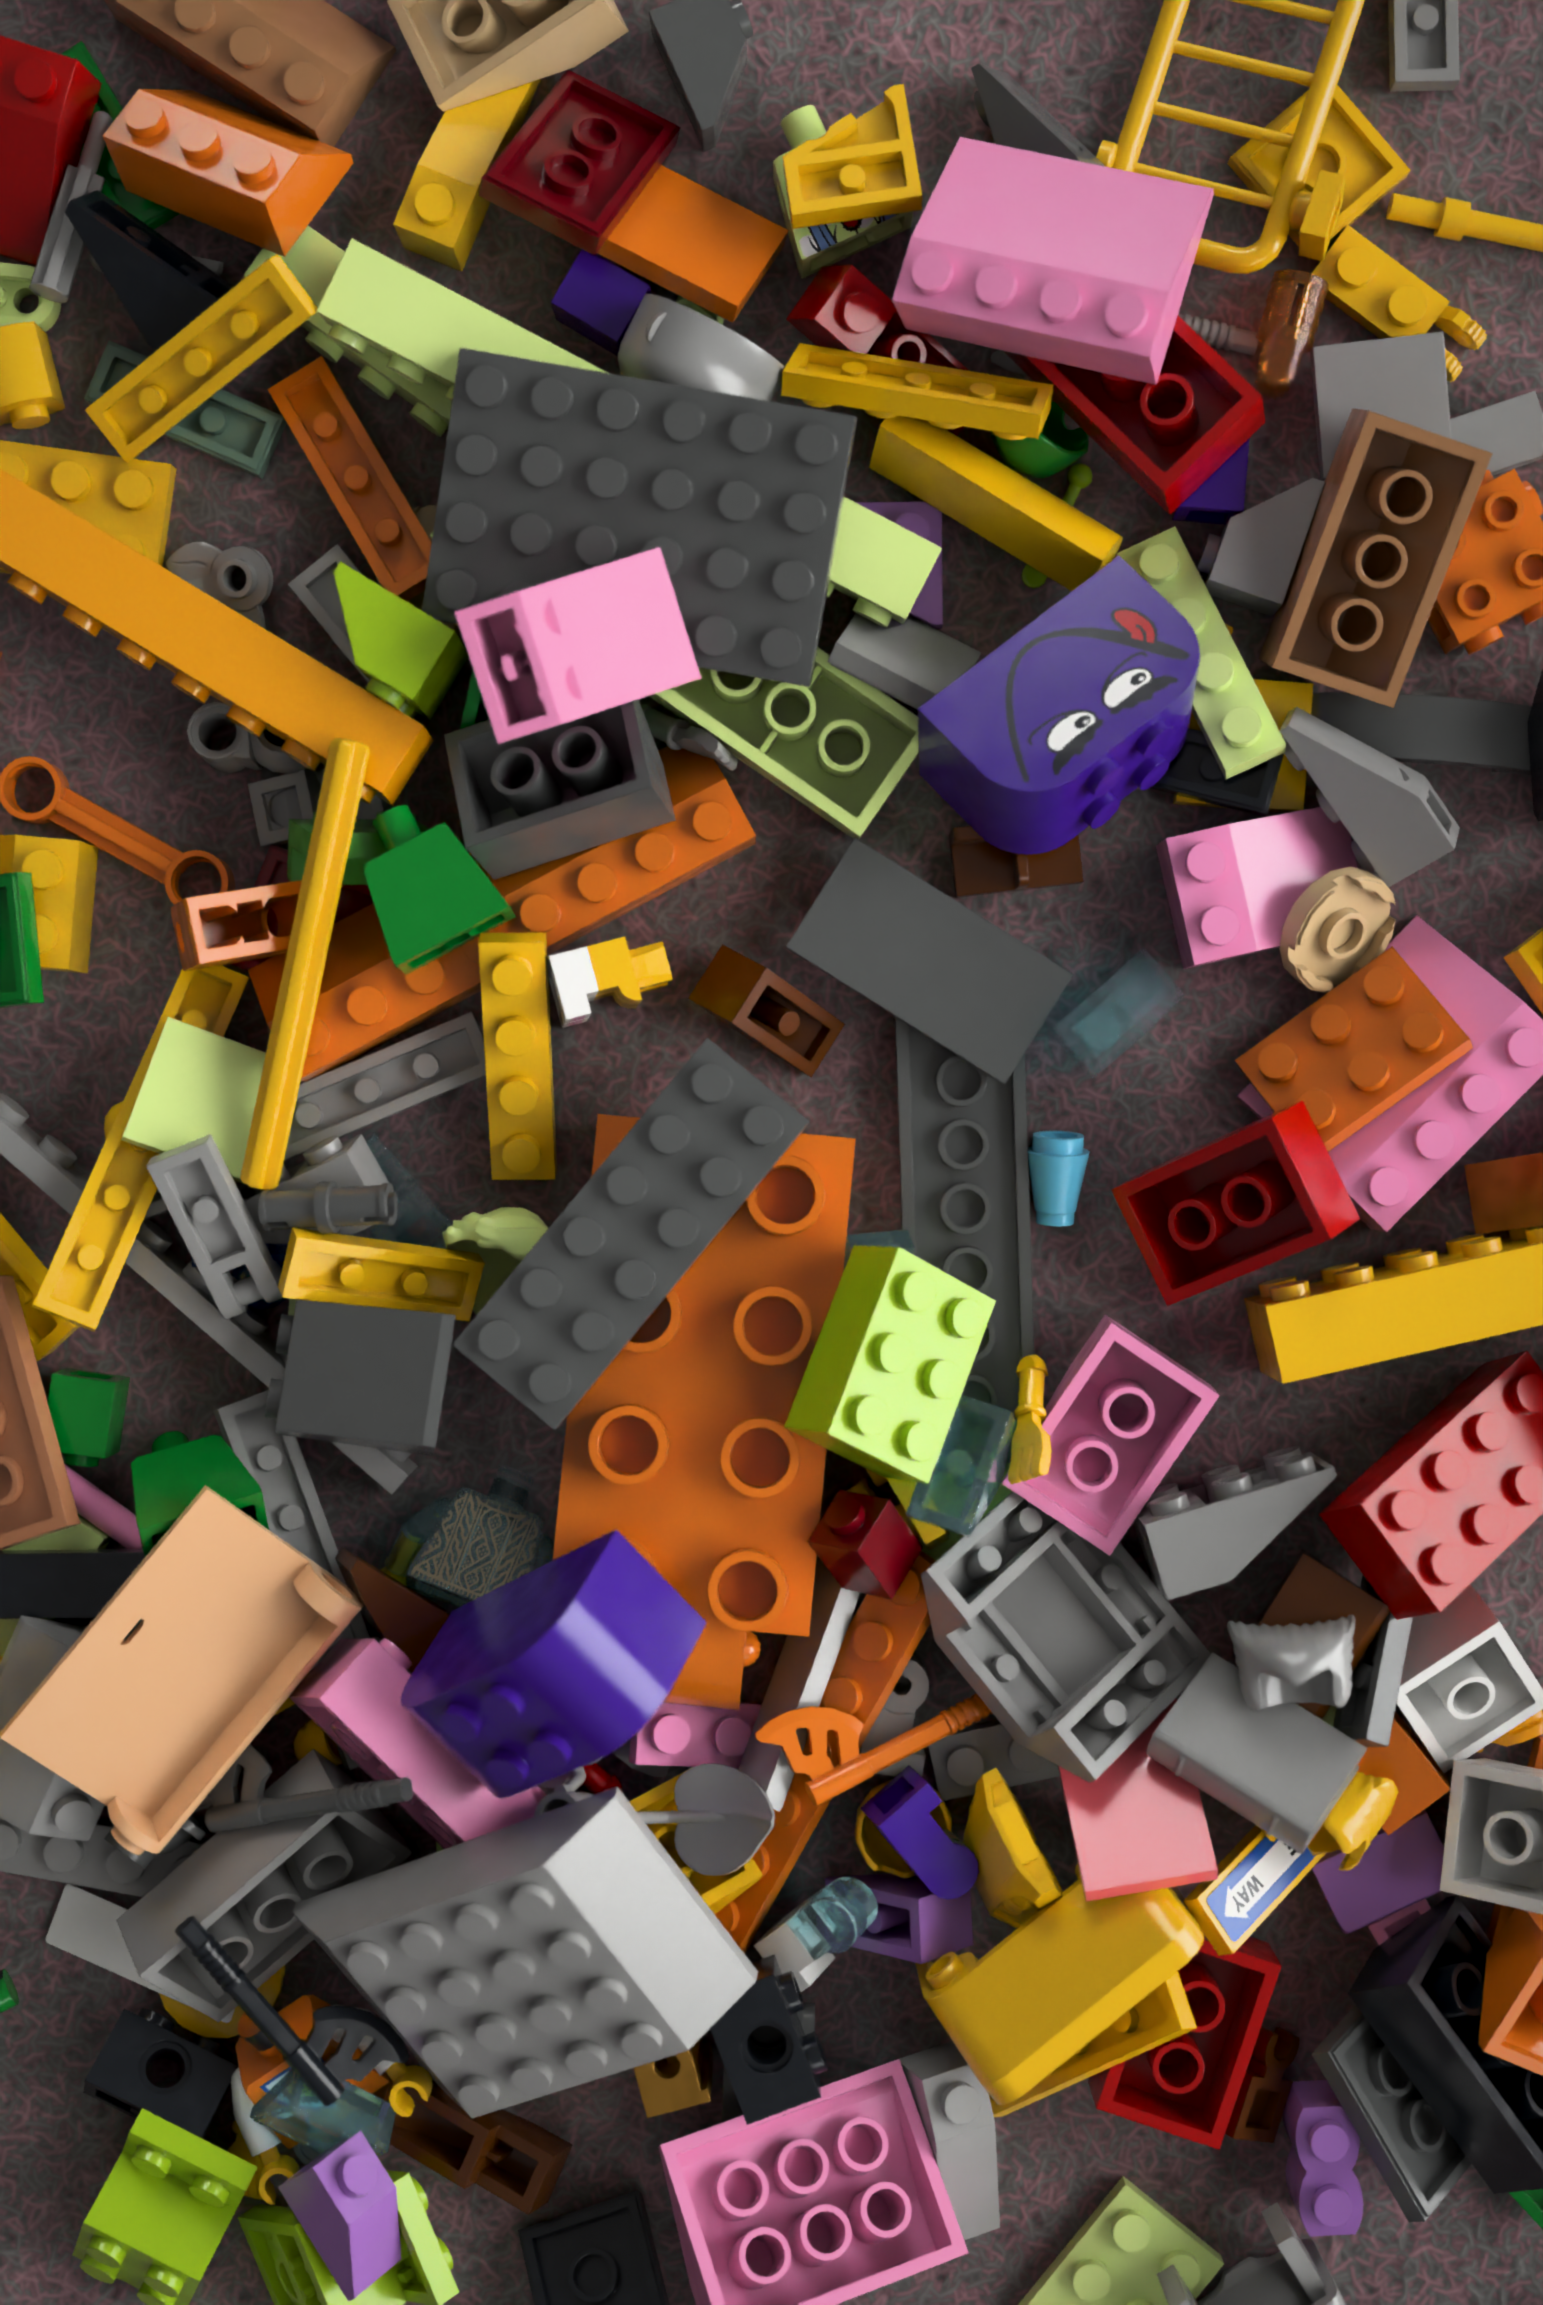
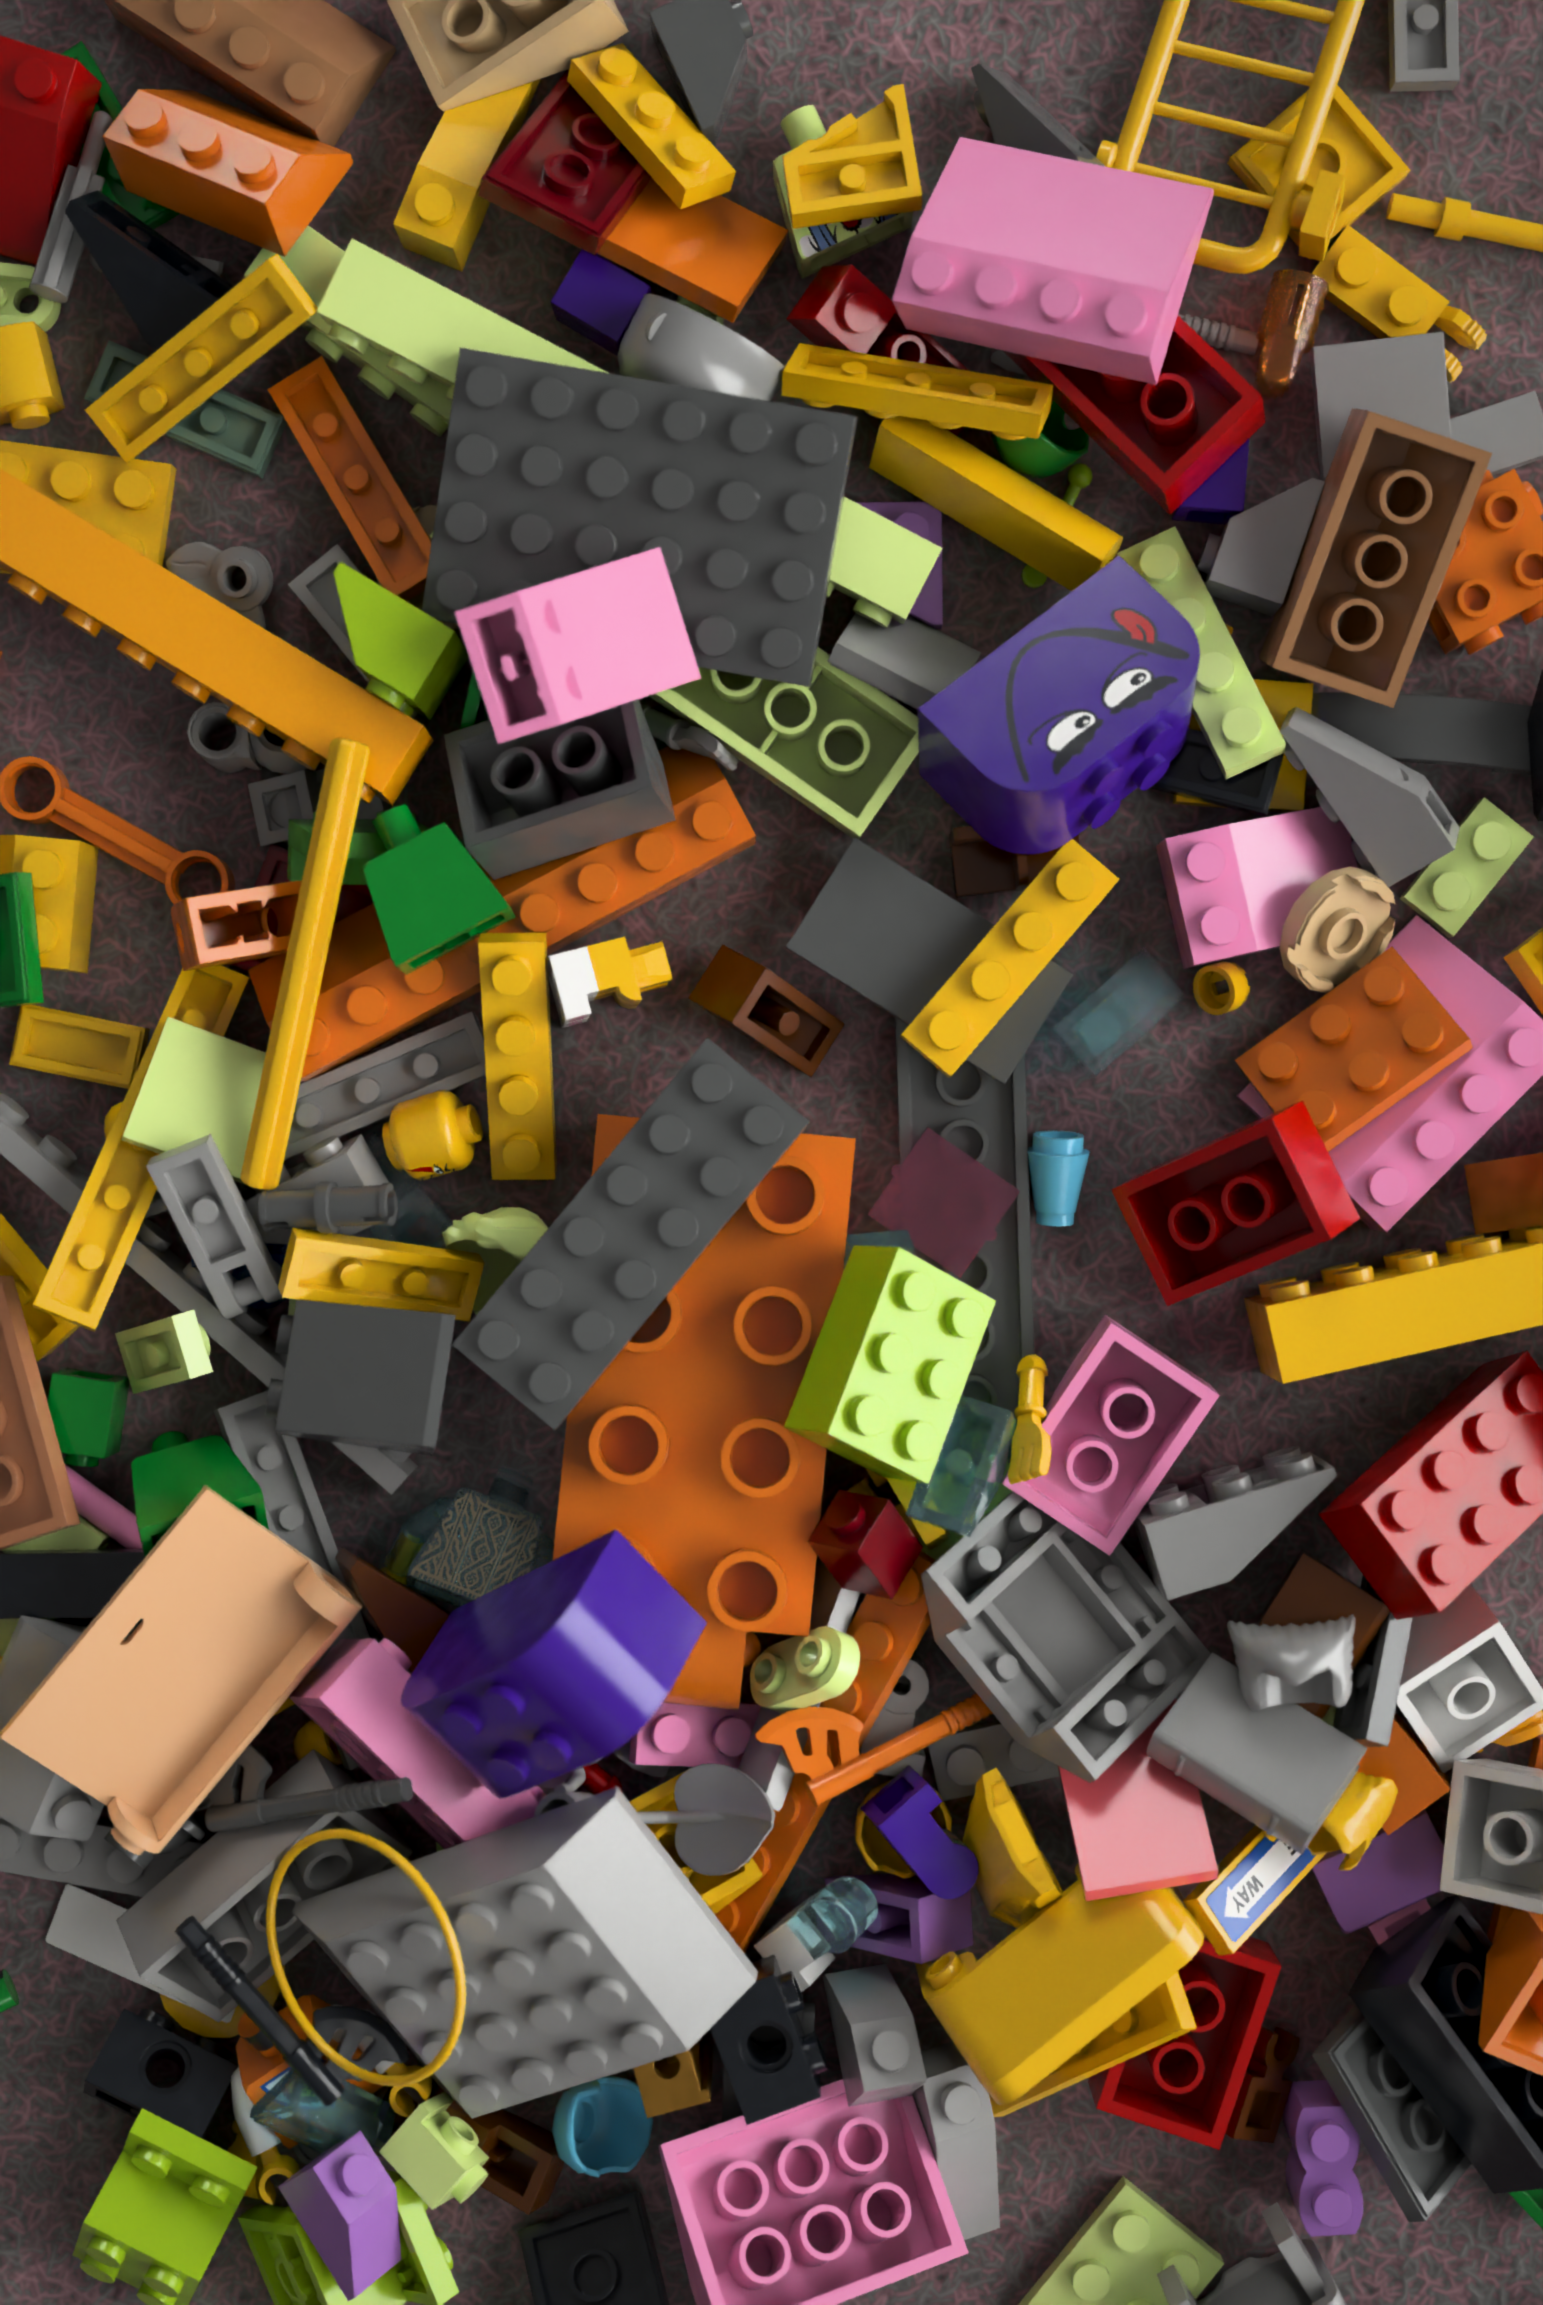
none -> yellow tile [9,1004,150,1089]
none -> yellowish green plate [115,1310,213,1394]
none -> yellow piece [266,1829,465,2086]
none -> yellowish green brick [379,2092,489,2210]
none -> yellow head [382,1090,483,1181]
none -> medium azure hair [552,2076,653,2178]
none -> yellow plate [567,43,736,210]
none -> yellowish green plate [750,1626,860,1714]
none -> light grey slope [823,1964,927,2107]
none -> clear pink piece [867,1127,1020,1278]
none -> yellow plate [900,839,1120,1078]
none -> yellow hinge [1193,961,1250,1015]
none -> yellowish green plate [1399,797,1534,938]

